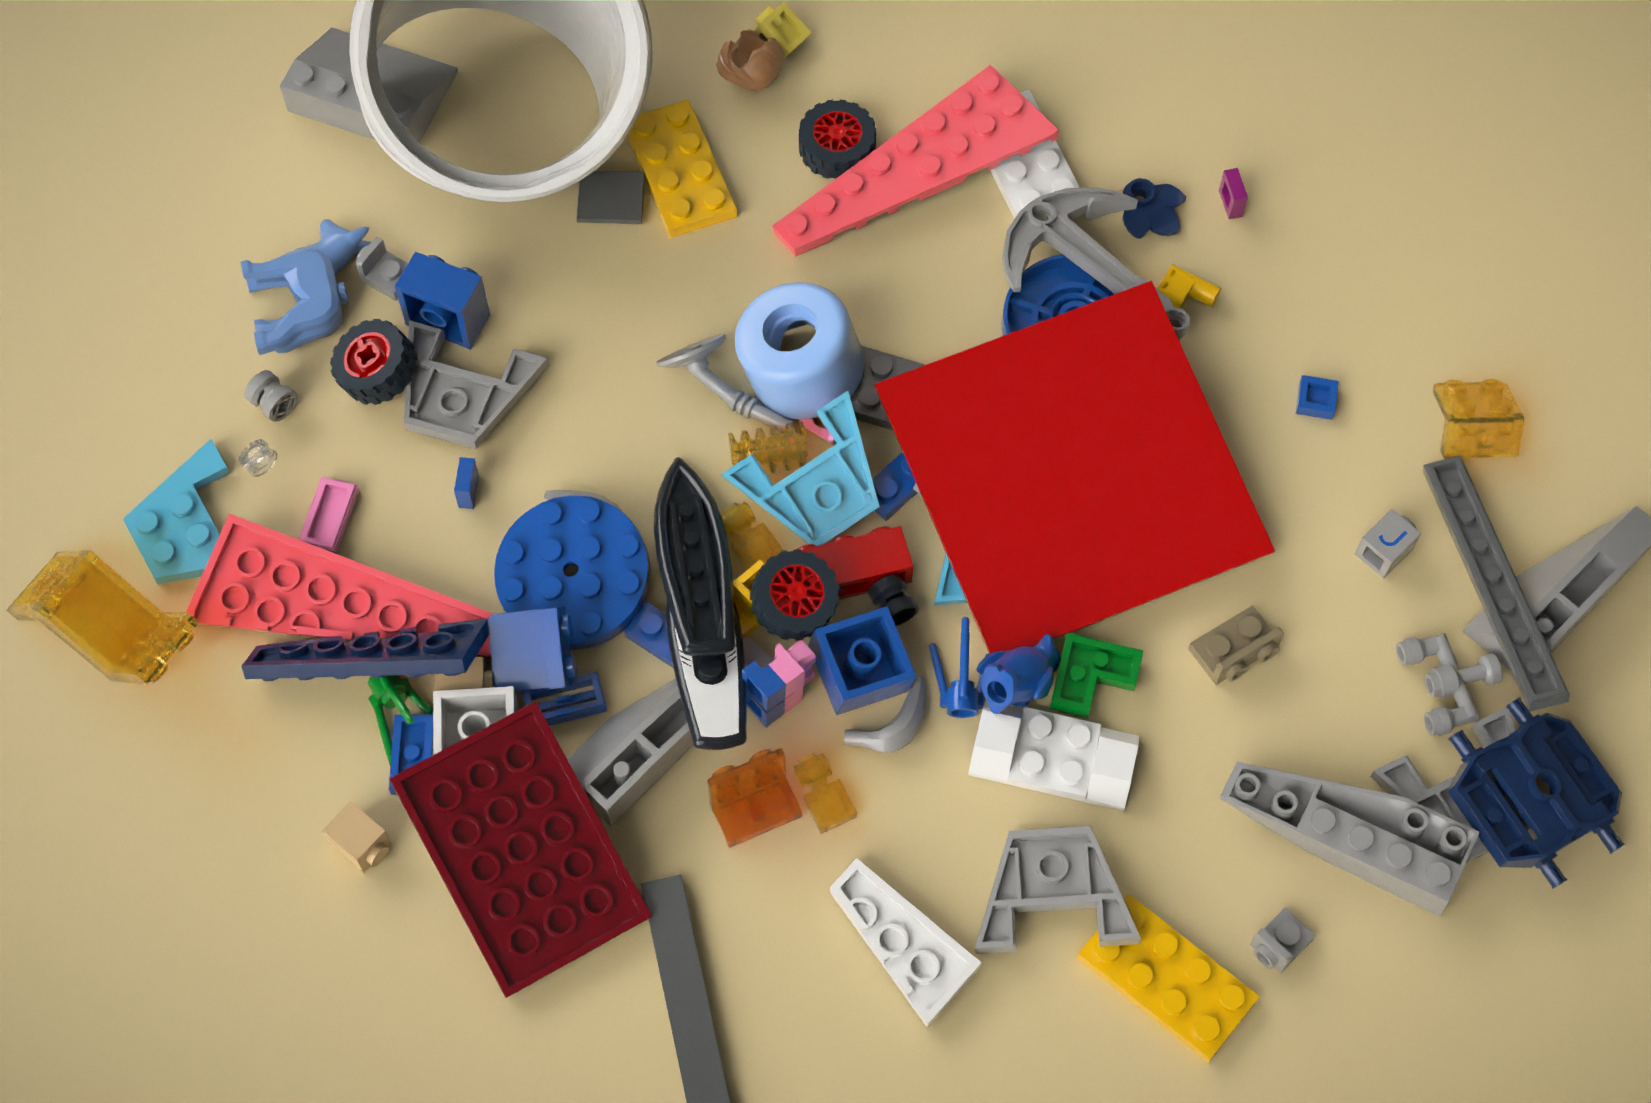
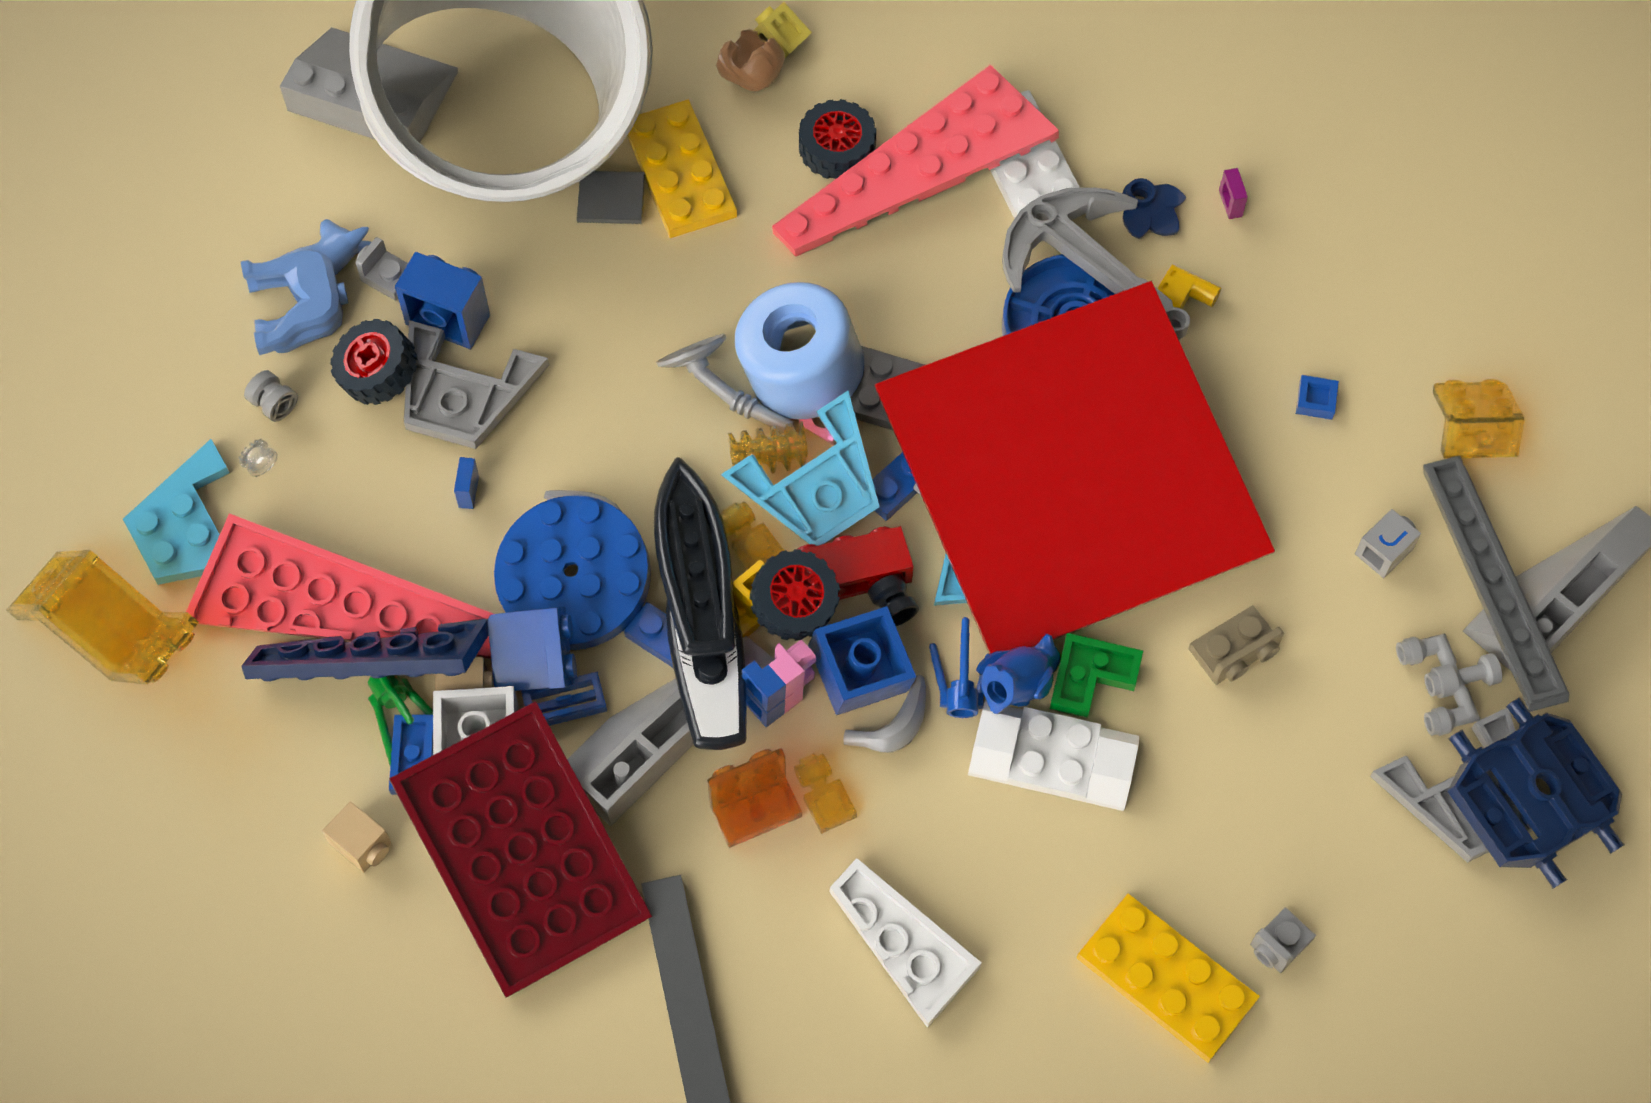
bright pink tile [298,477,360,554] -> none
light grey wing [975,826,1141,954] -> none
light grey wedge [1220,762,1480,916] -> none

